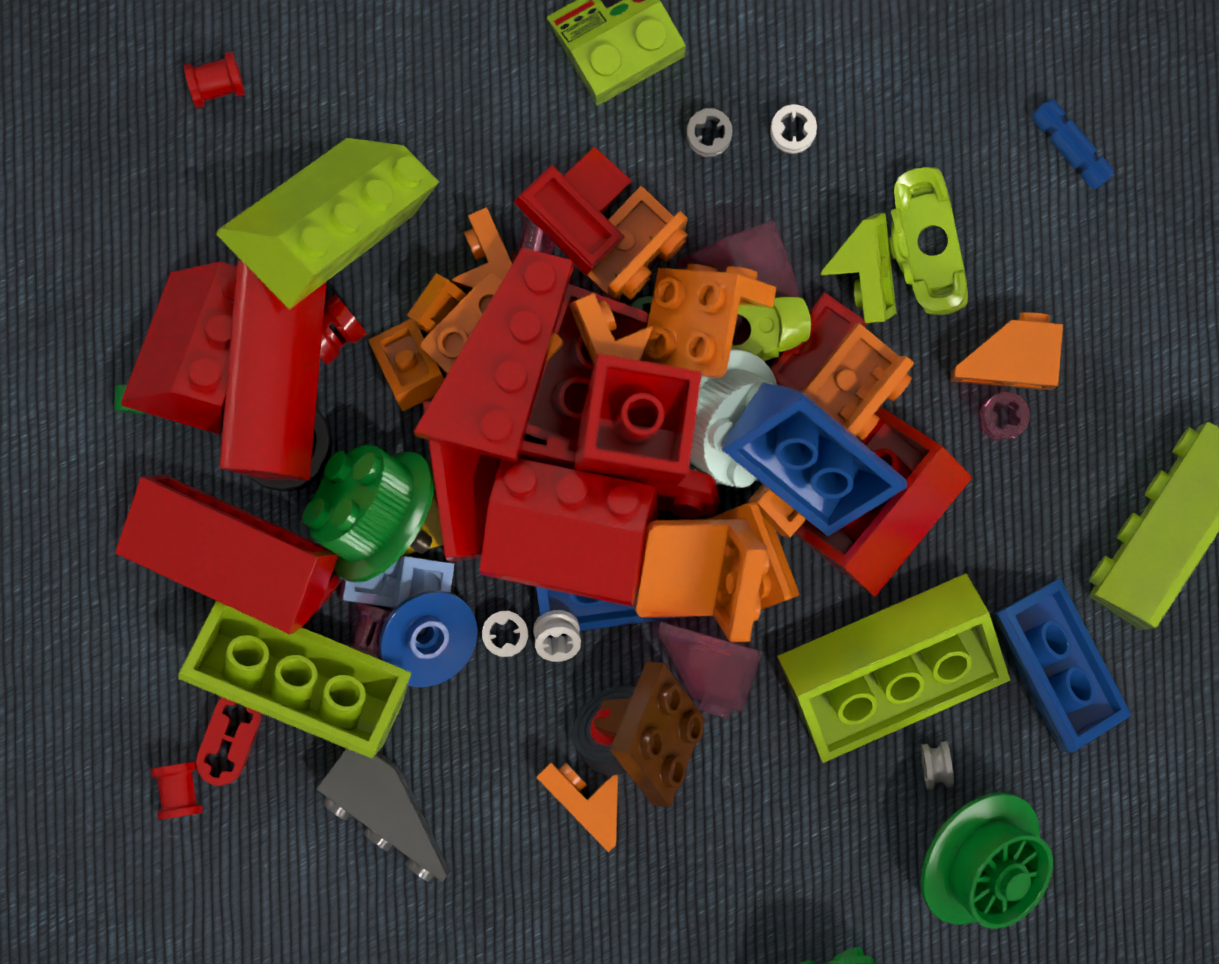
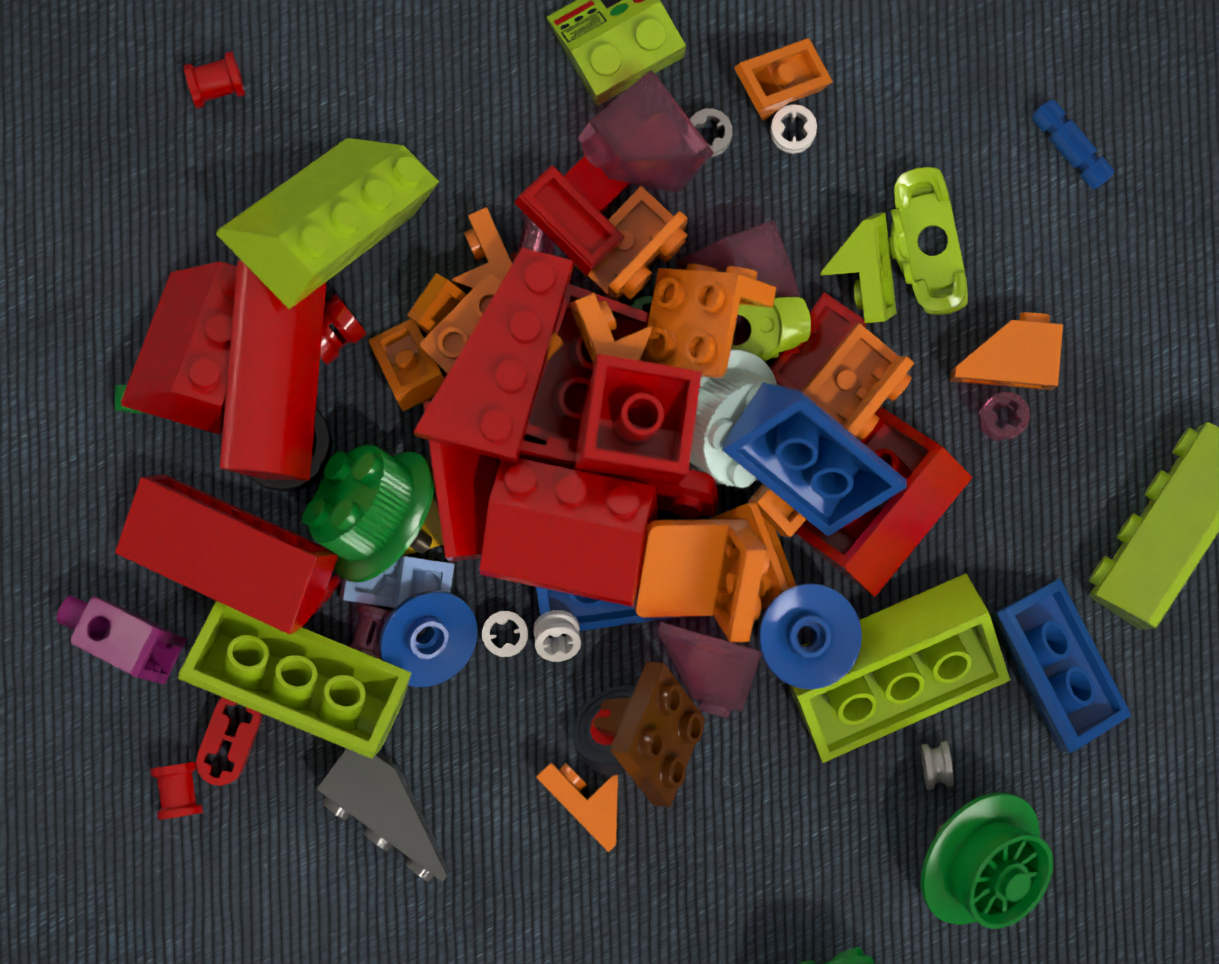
none -> magenta torso [56,595,187,685]
none -> clear pink slope [578,70,714,193]
none -> orange slope [734,38,833,121]
none -> blue dish [759,584,862,689]

